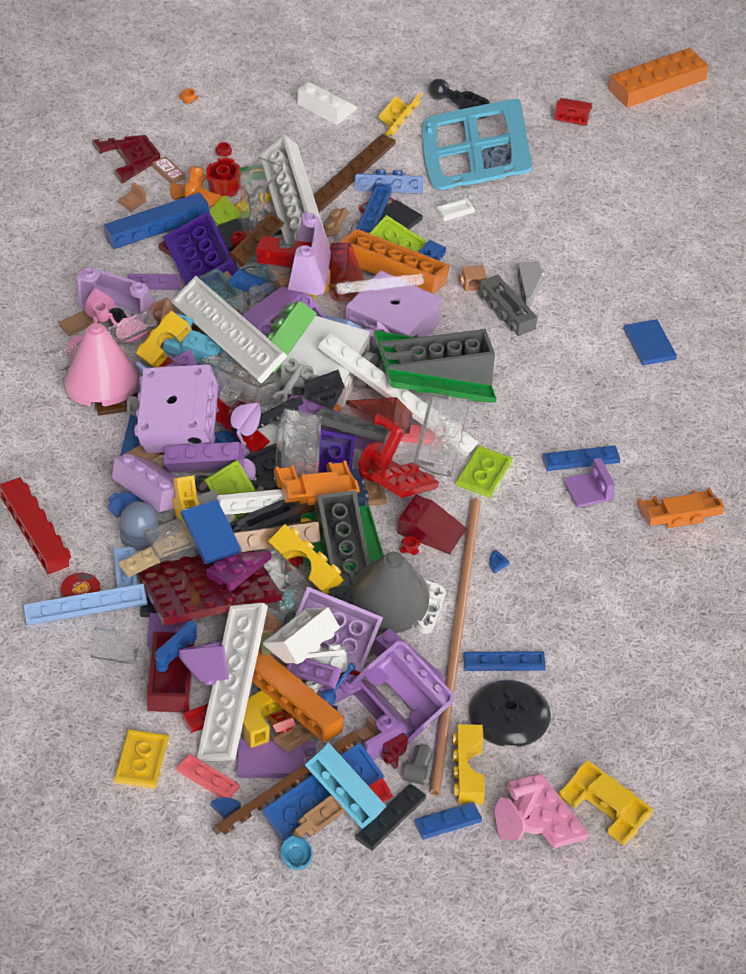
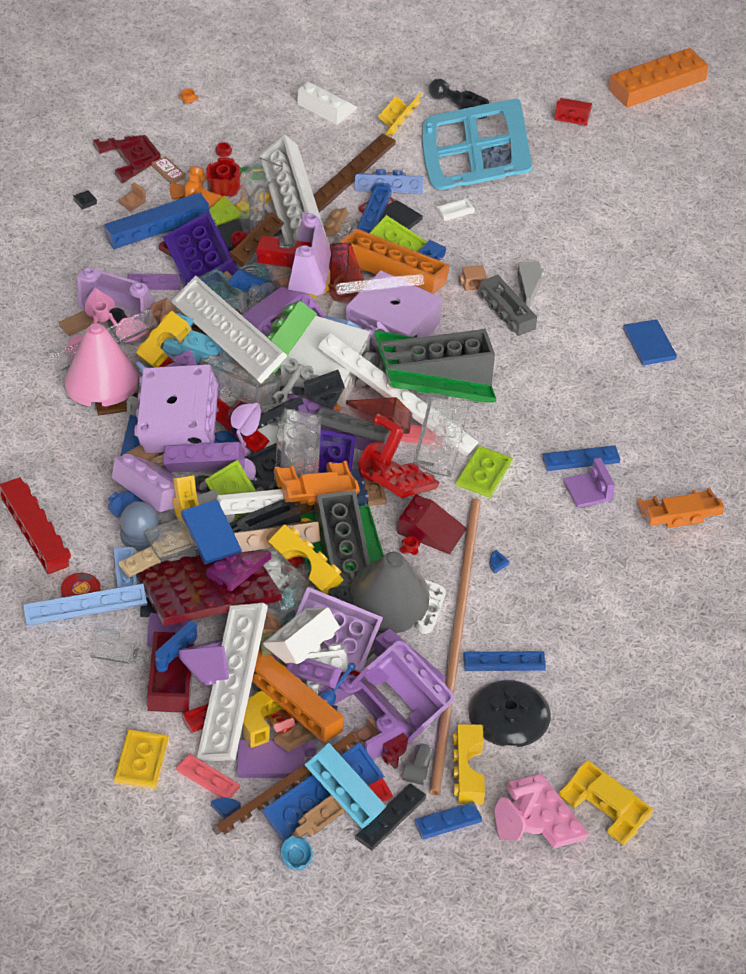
none -> black plate [73,190,97,210]
none -> white tile [328,301,348,319]

